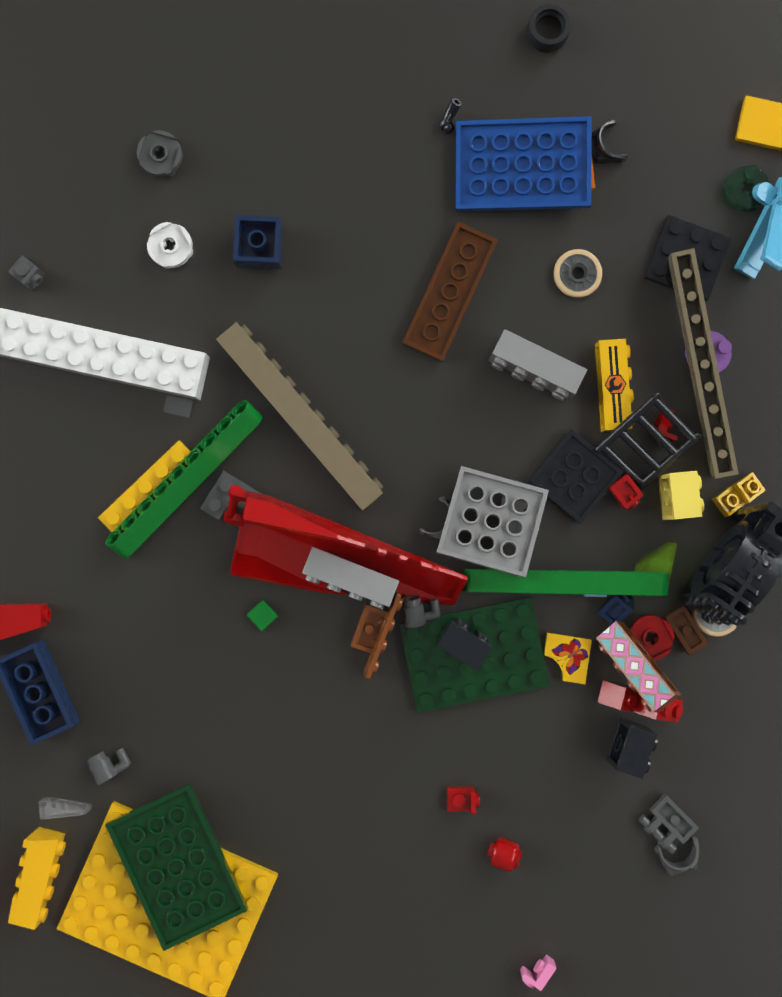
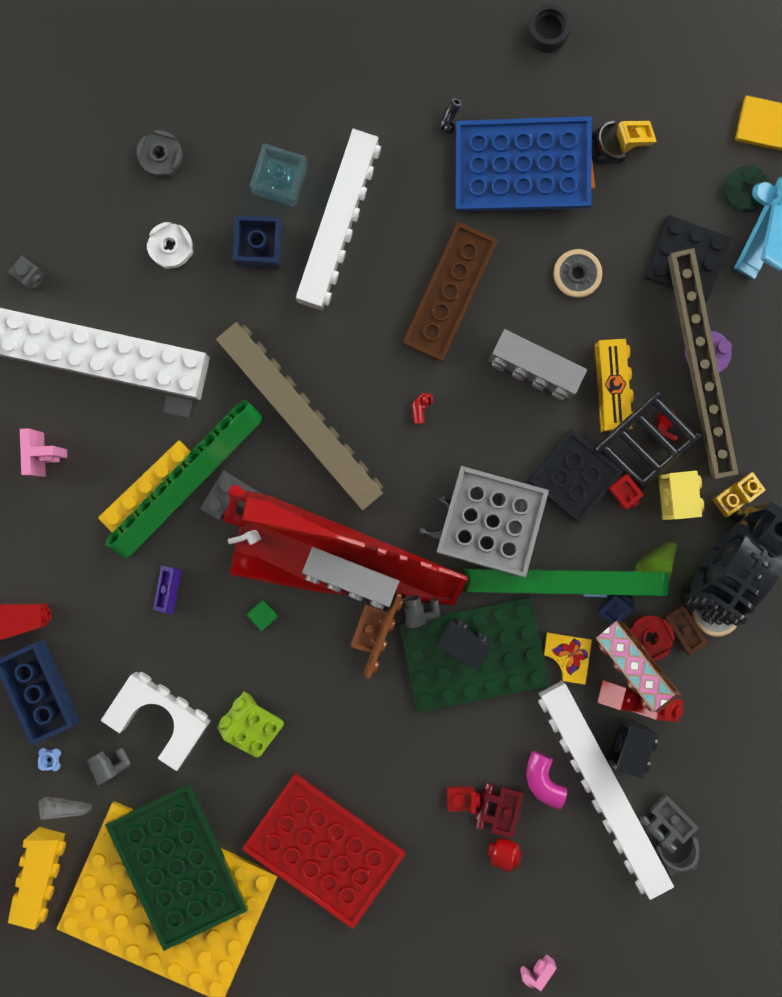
none -> bright pink bracket [20,428,67,477]
none -> light blue plate [38,748,61,771]
none -> white arch [101,672,211,771]
none -> dark purple plate [153,565,181,614]
none -> lime bracket [217,691,284,757]
none -> white hand [228,530,261,545]
none -> red plate [242,772,406,929]
none -> clear light blue brick [250,143,308,208]
none -> white brick [296,129,381,311]
none -> red arm [411,393,433,425]
none -> dark red plate [475,782,524,838]
none -> dark pink cylinder [526,751,567,810]
none -> white brick [538,680,674,900]
none -> yellow slope [616,121,657,154]

